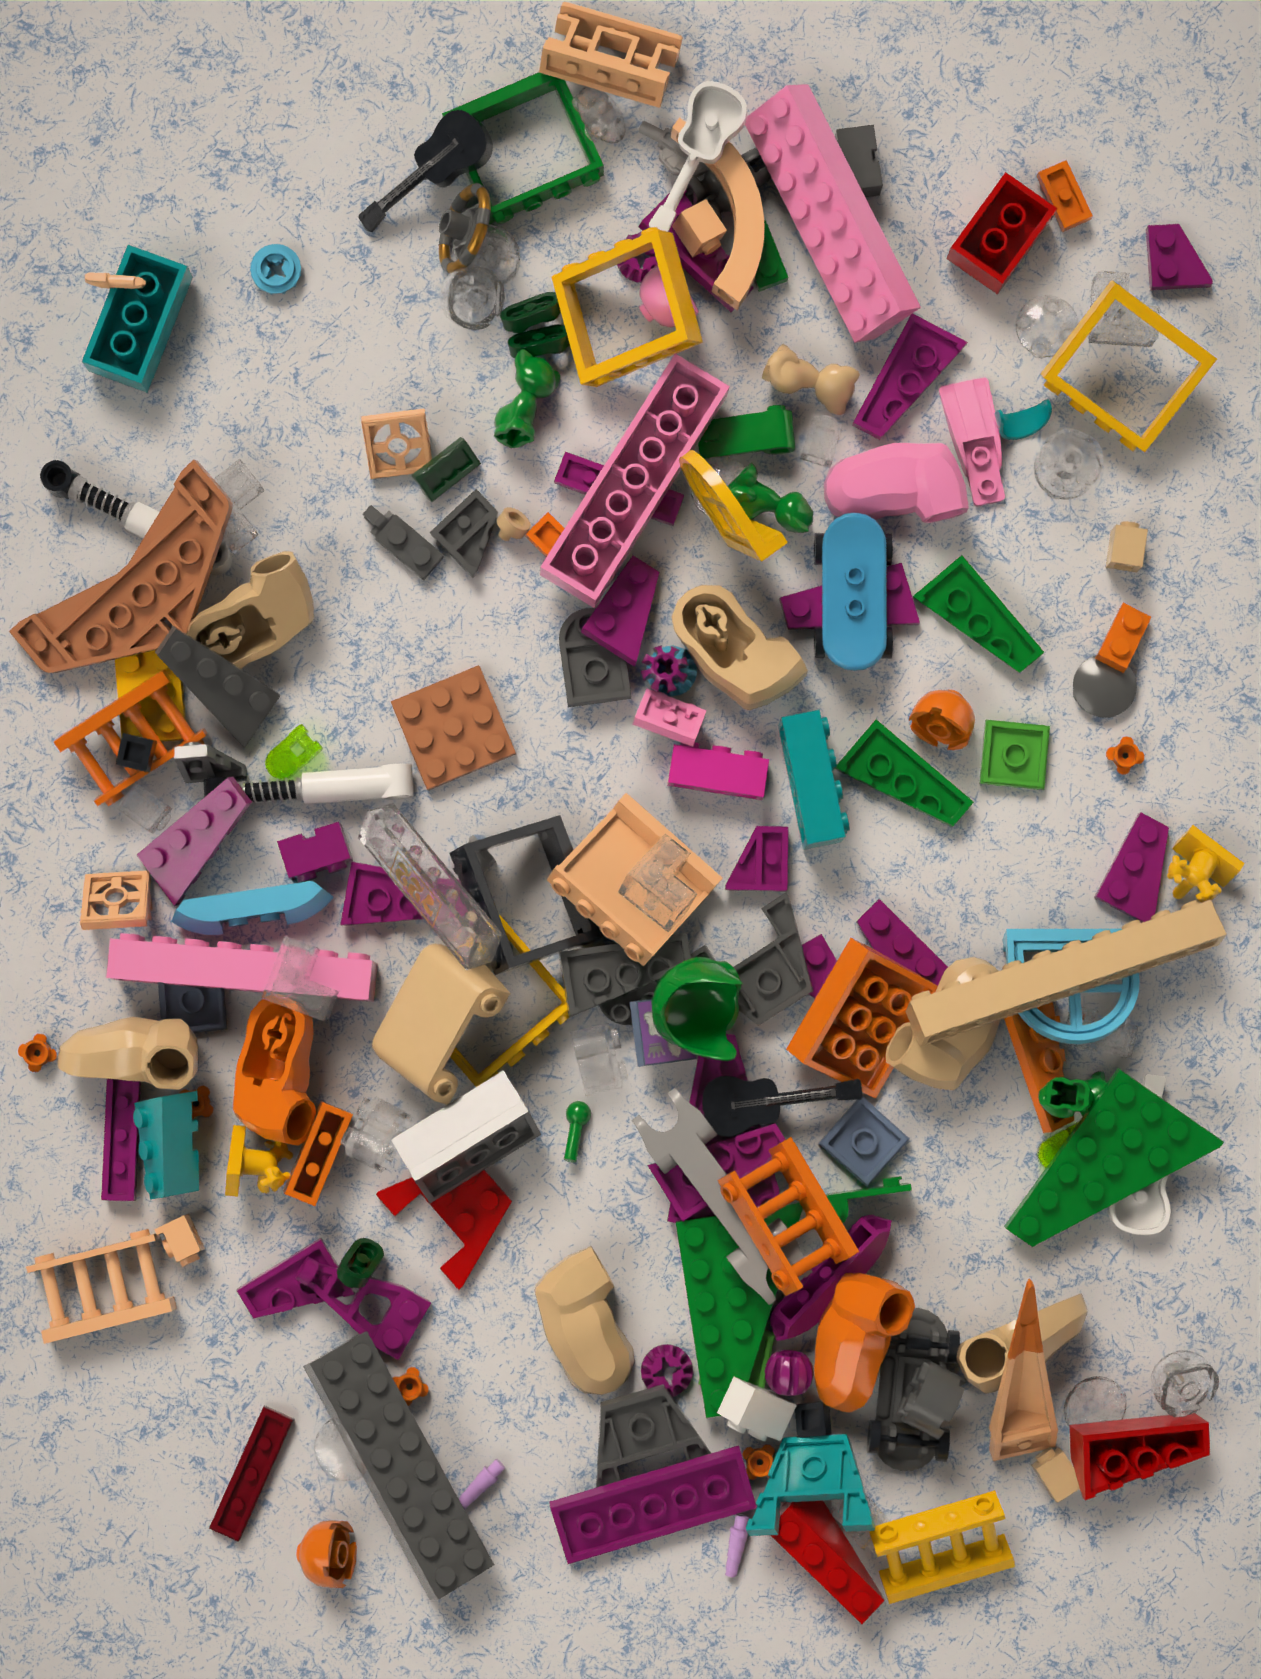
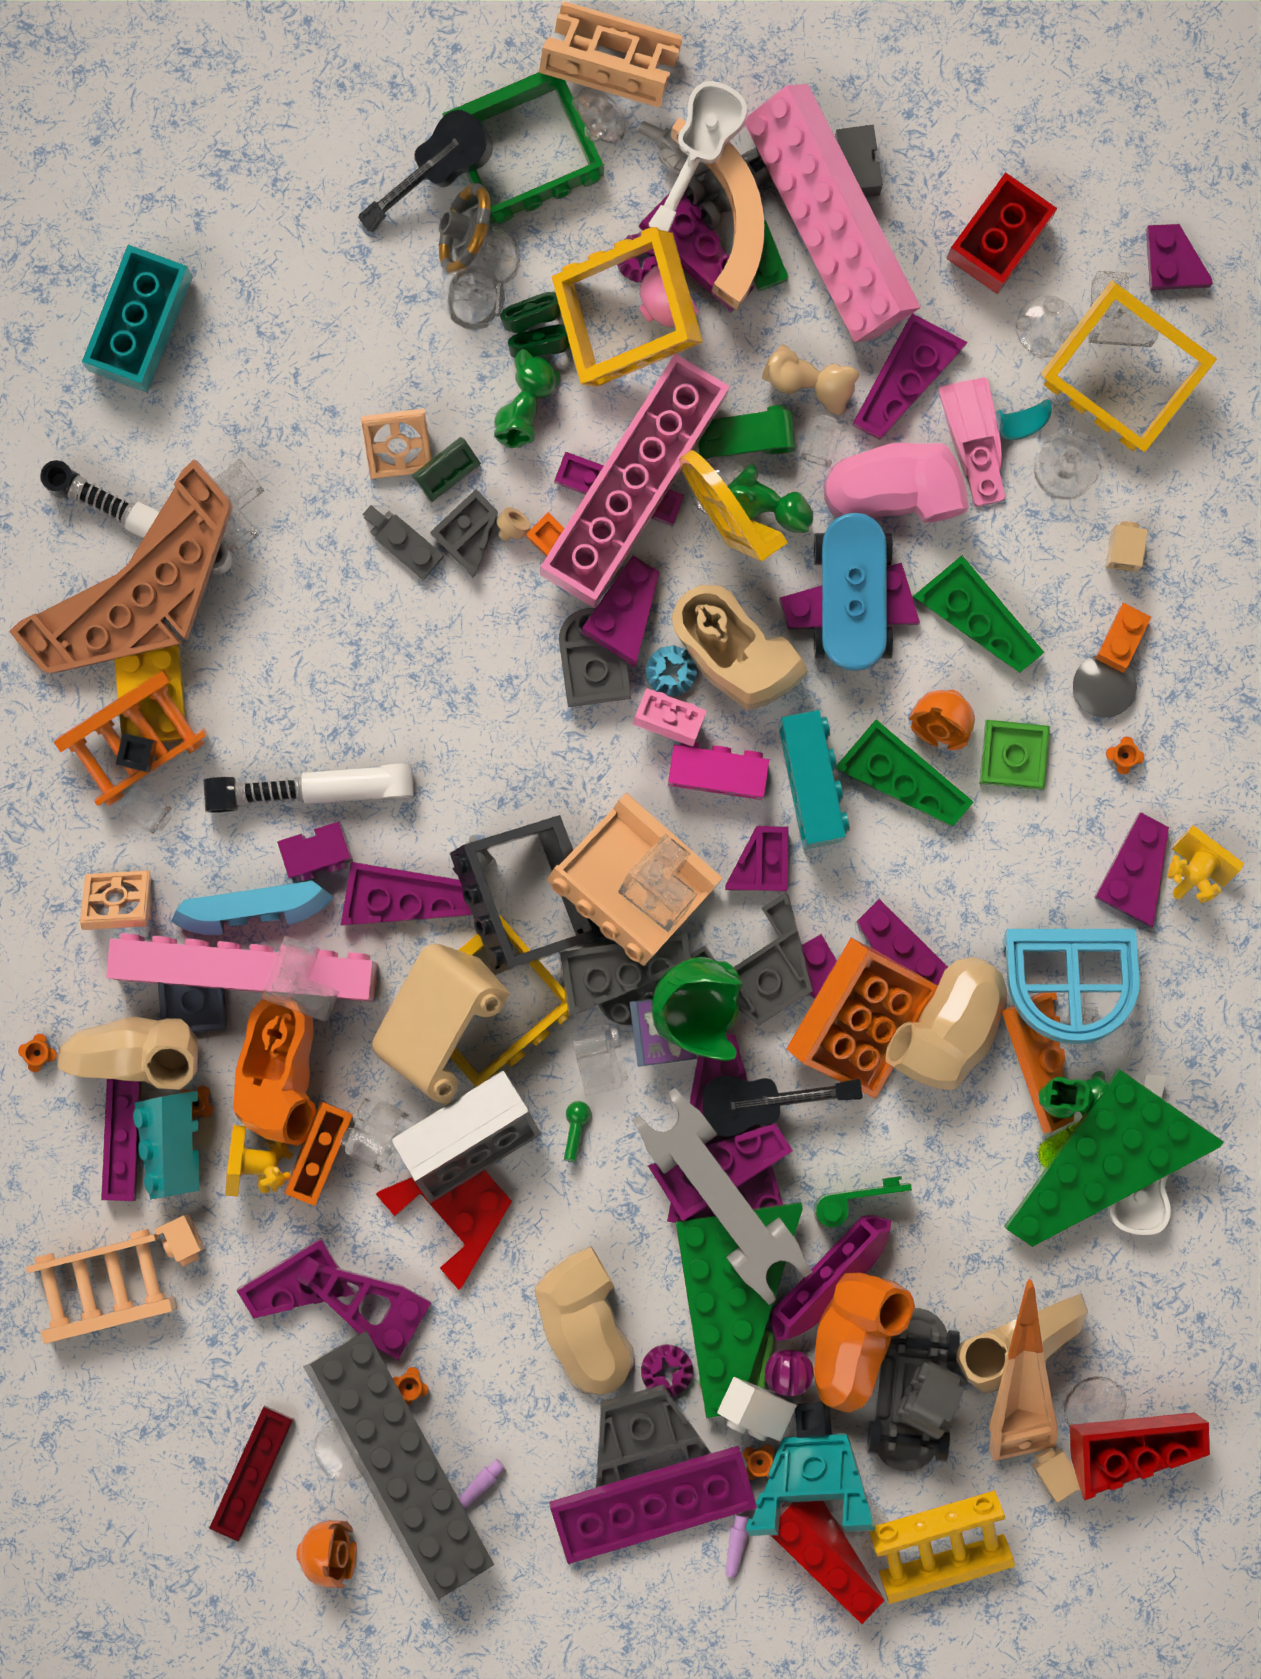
light nougat piece [85,272,146,289] -> none
magenta wing [137,777,252,906] -> none
dark grey wing [155,626,281,748] -> none
dark grey wing [174,742,247,783] -> none
tan piece [187,551,314,669] -> none
medium azure gear [250,244,301,295] -> none
clear neon green plate [265,724,323,780] -> none
dark green plate [337,1238,384,1288] -> none
clear brick [358,803,503,970] -> none
nougat plate [390,665,516,791] -> none
magenta piece [641,645,689,693] -> none
light nougat brick [672,199,727,257] -> none
orange fence [717,1137,859,1296] -> none
sand blue tile [818,1097,910,1187] -> none
tan brick [905,900,1227,1047] -> none
orange plate [1036,160,1093,232] -> none
clear cylinder [1151,1350,1219,1417] -> none

